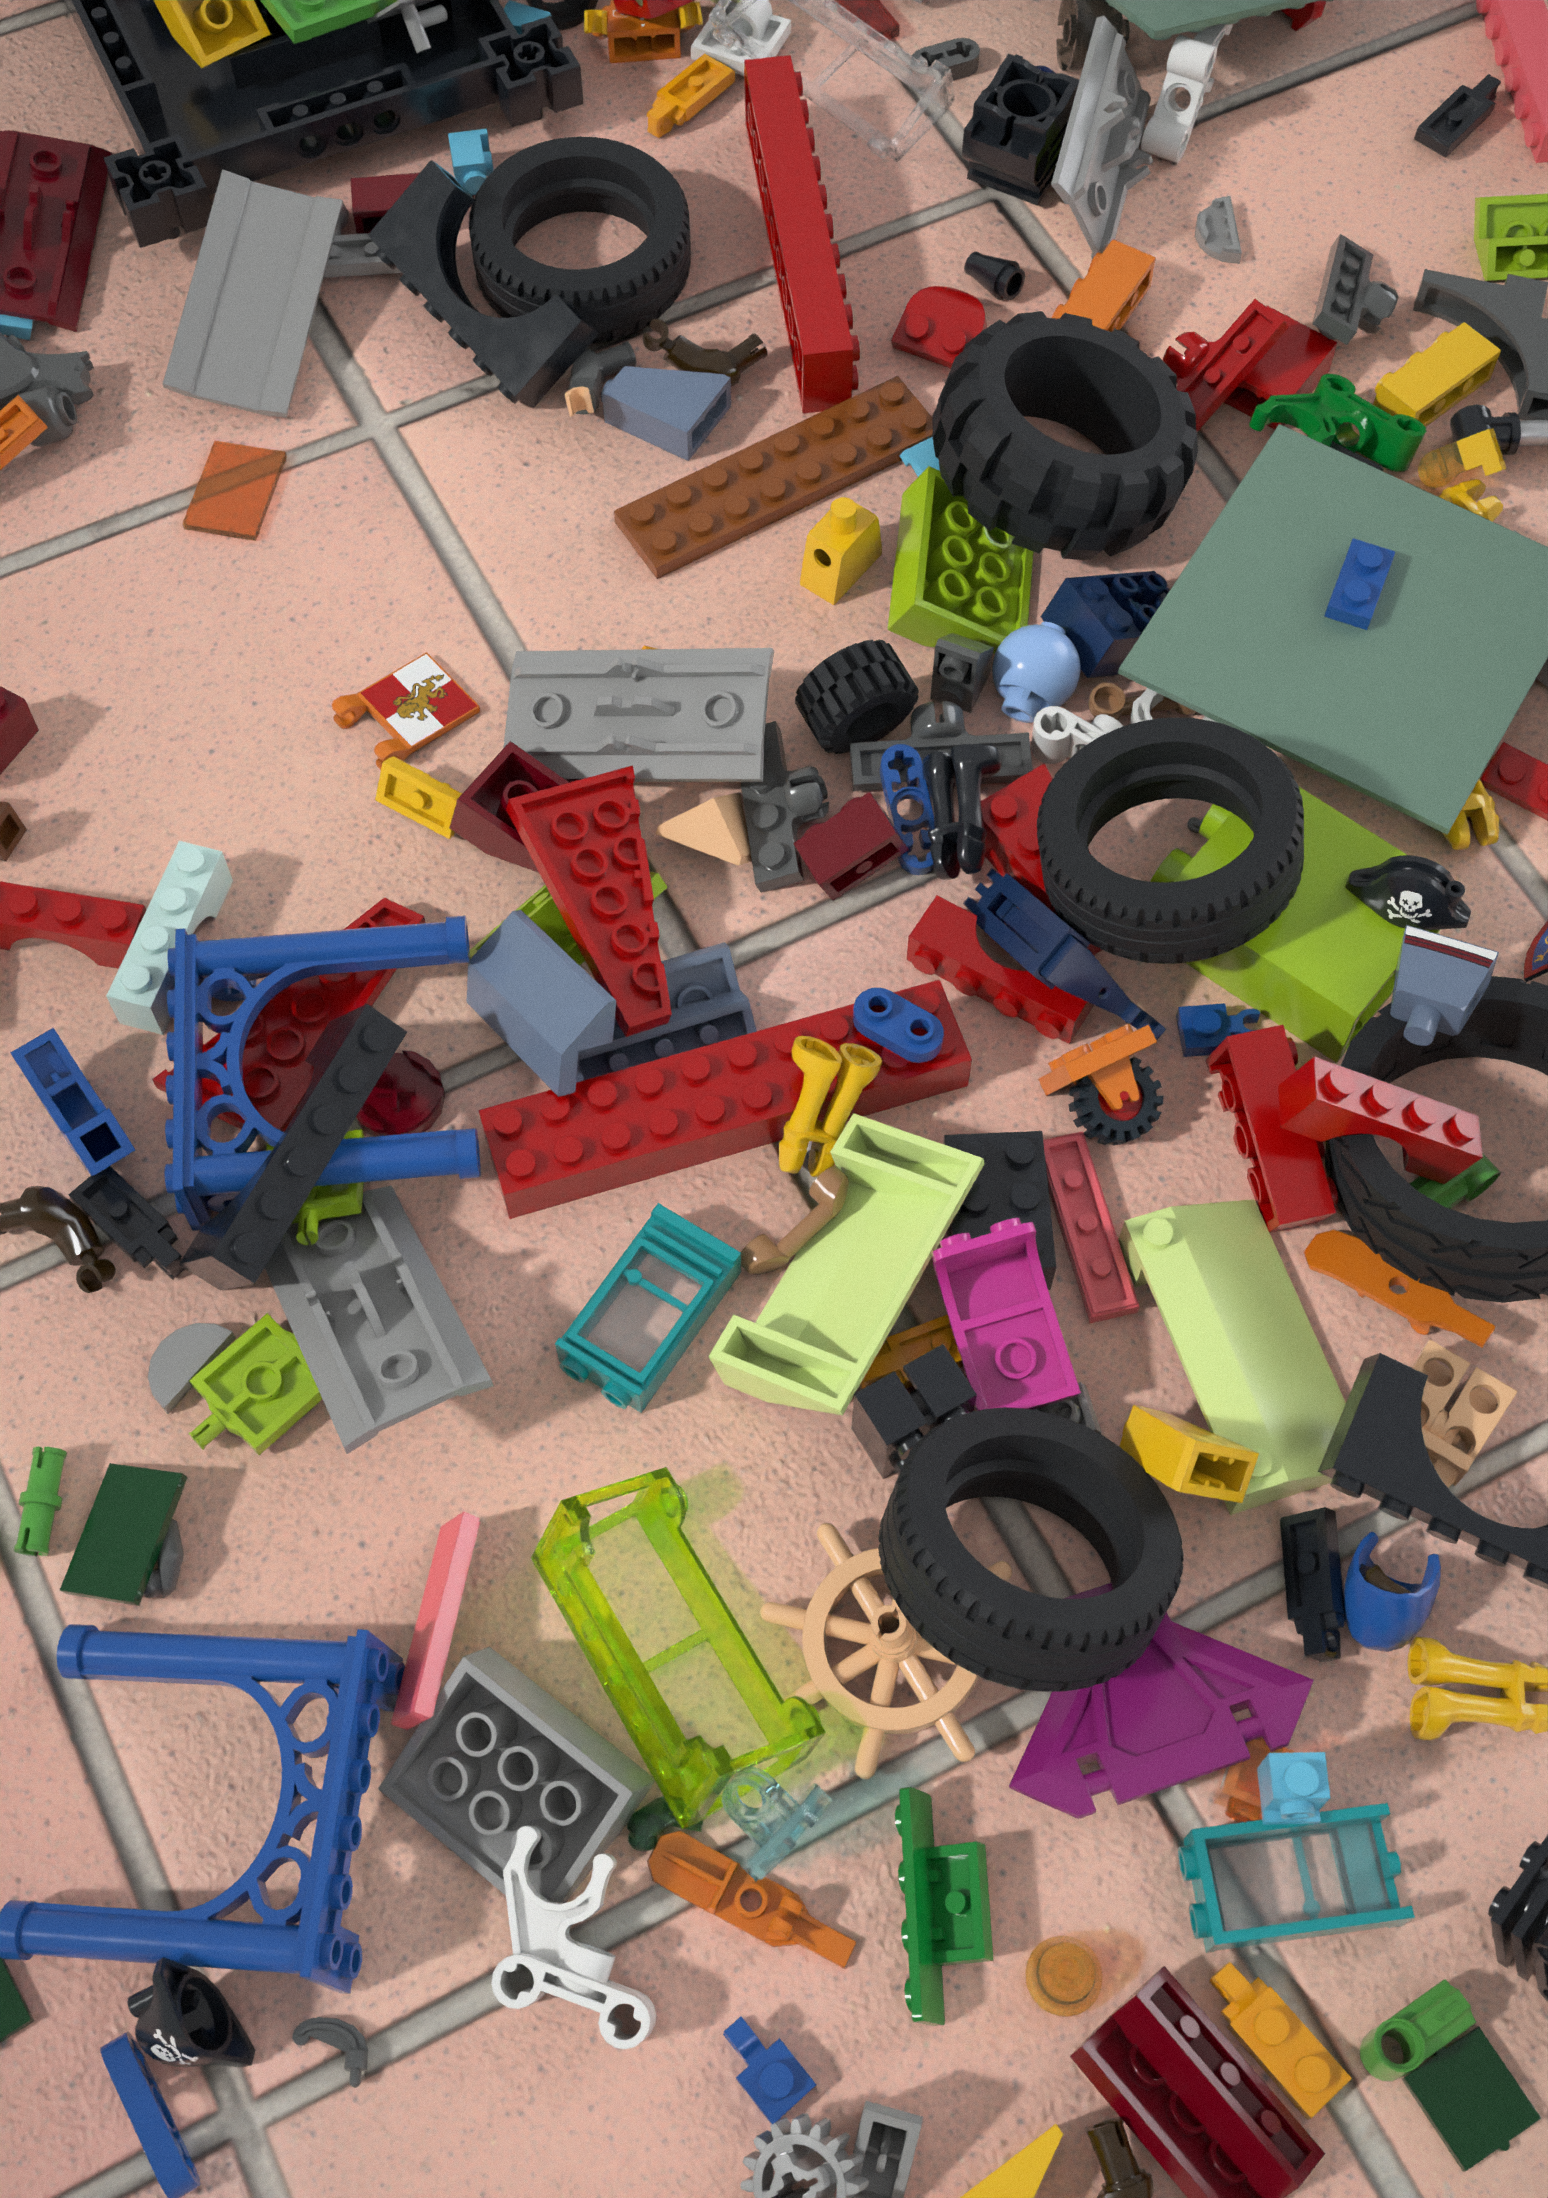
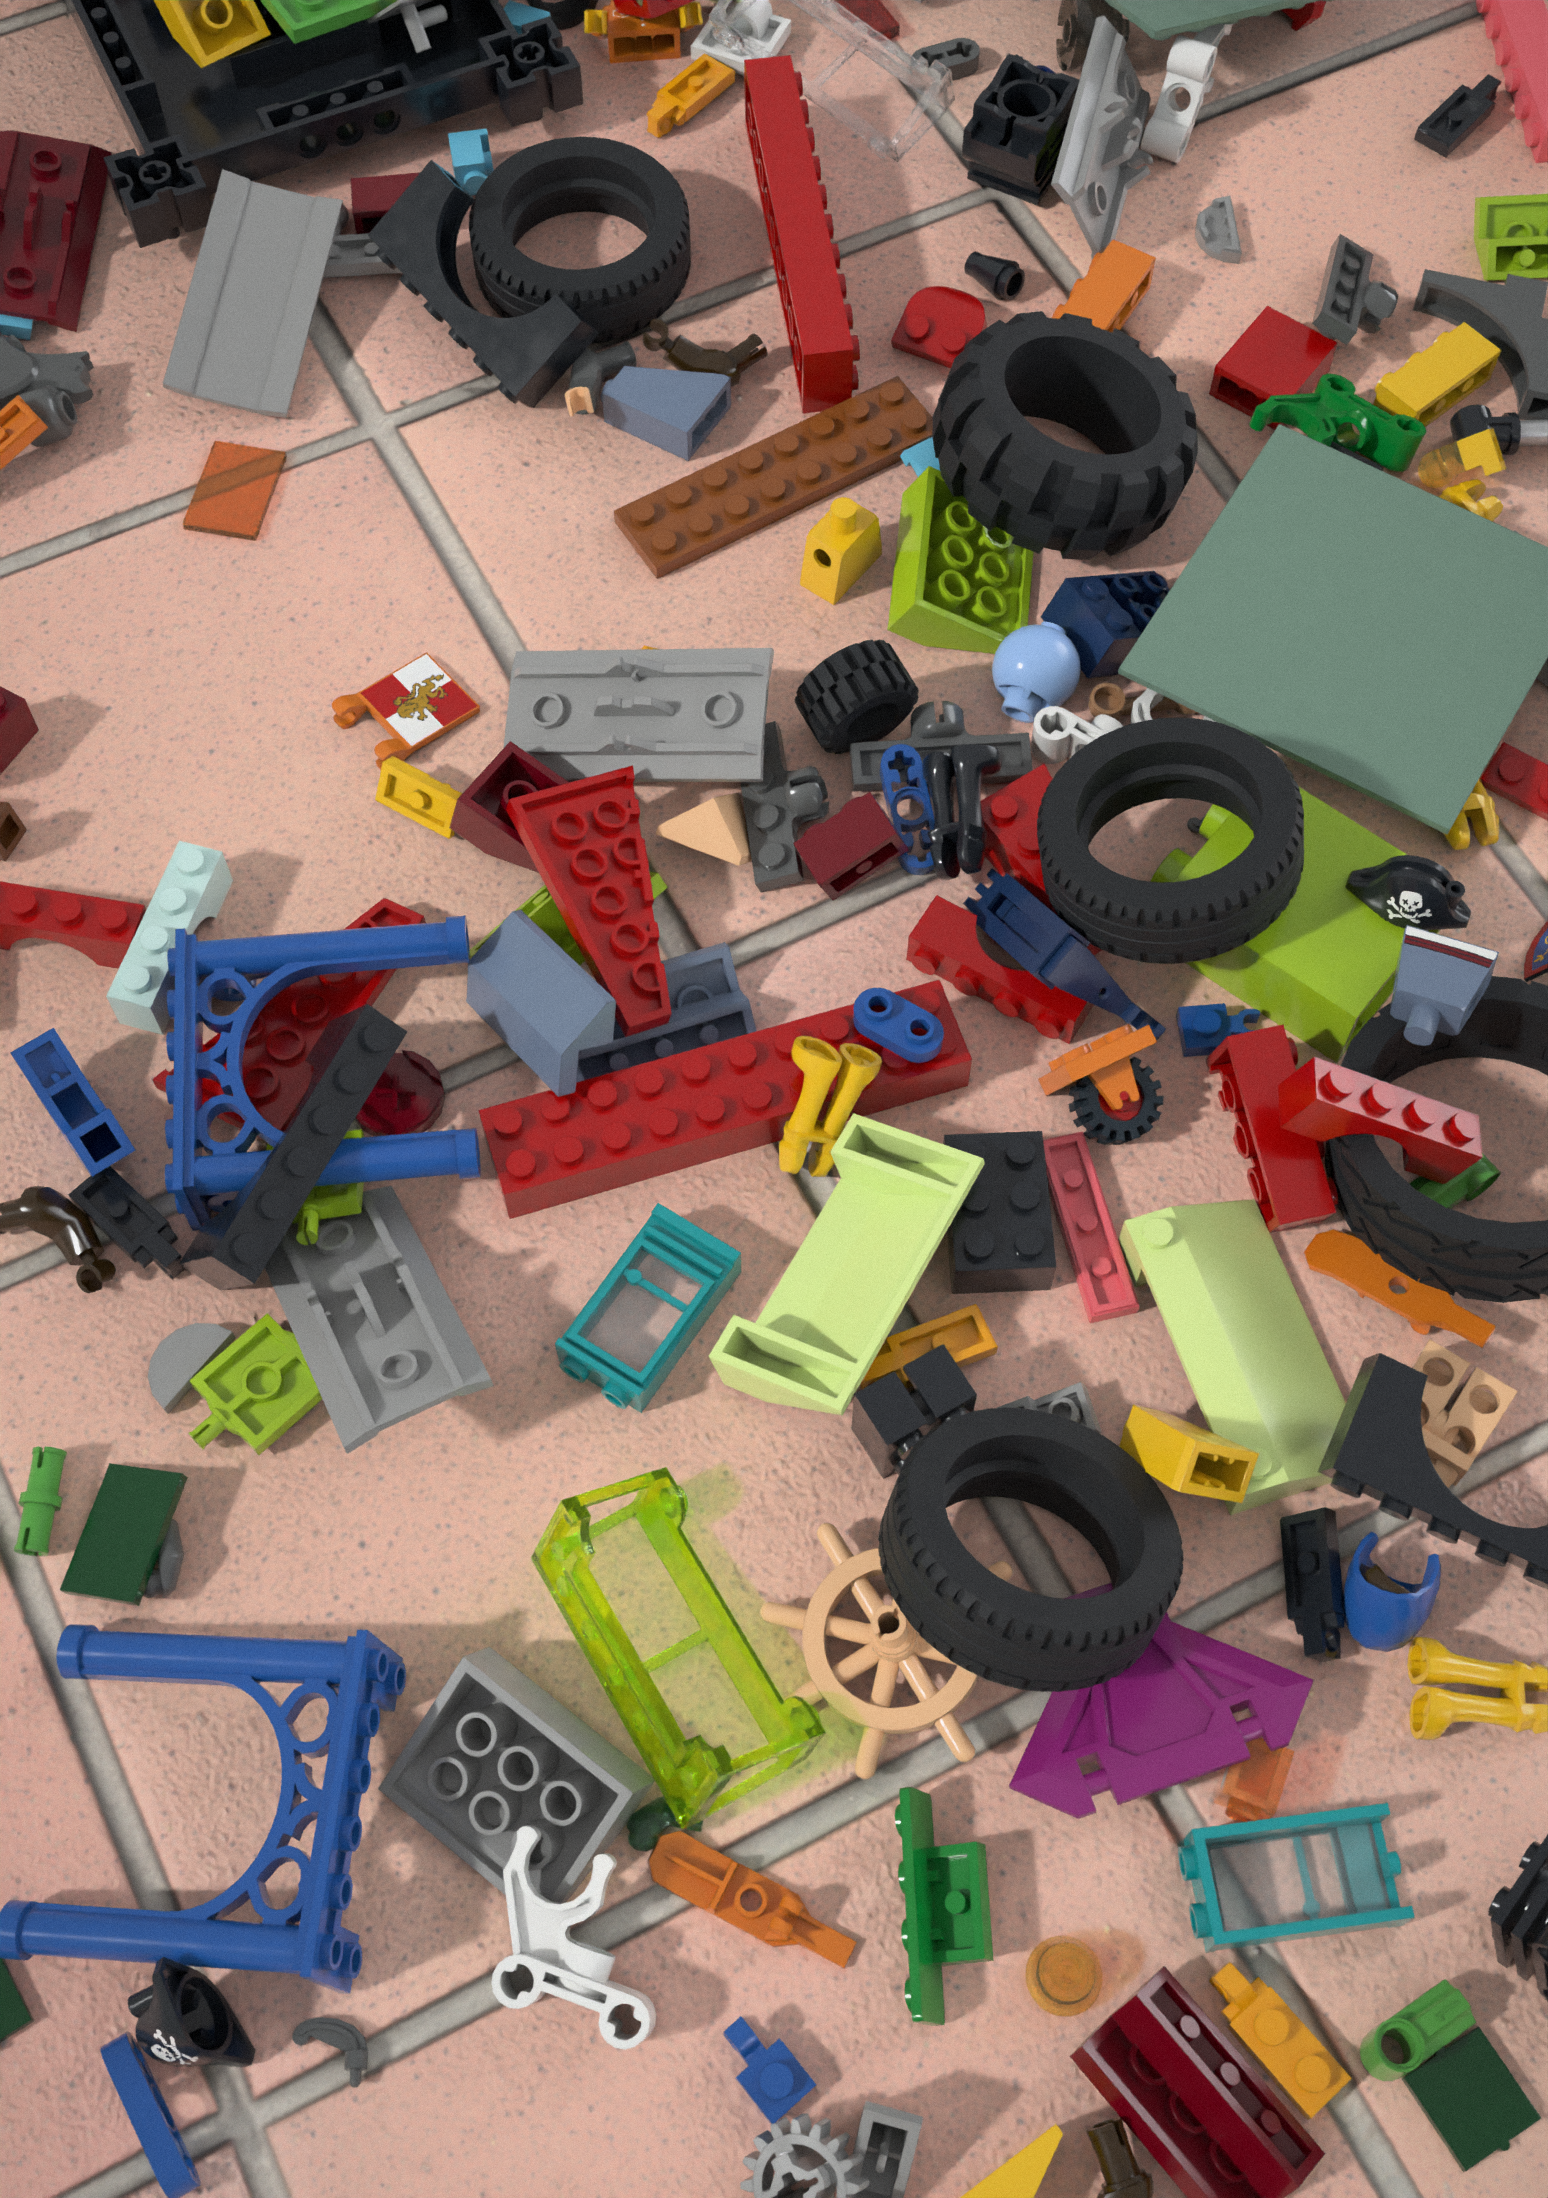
coral tile [391,1511,480,1730] -> none
clear light blue tile [722,1767,832,1882] -> none
medium nougat bar [741,1166,849,1275] -> none
dark grey slope [930,633,994,713] -> none
dark pink bracket [932,1218,1081,1411] -> none
red plate [1163,299,1289,432] -> none
medium azure brick [1257,1752,1330,1825] -> none
blue plate [1324,538,1395,630] -> none

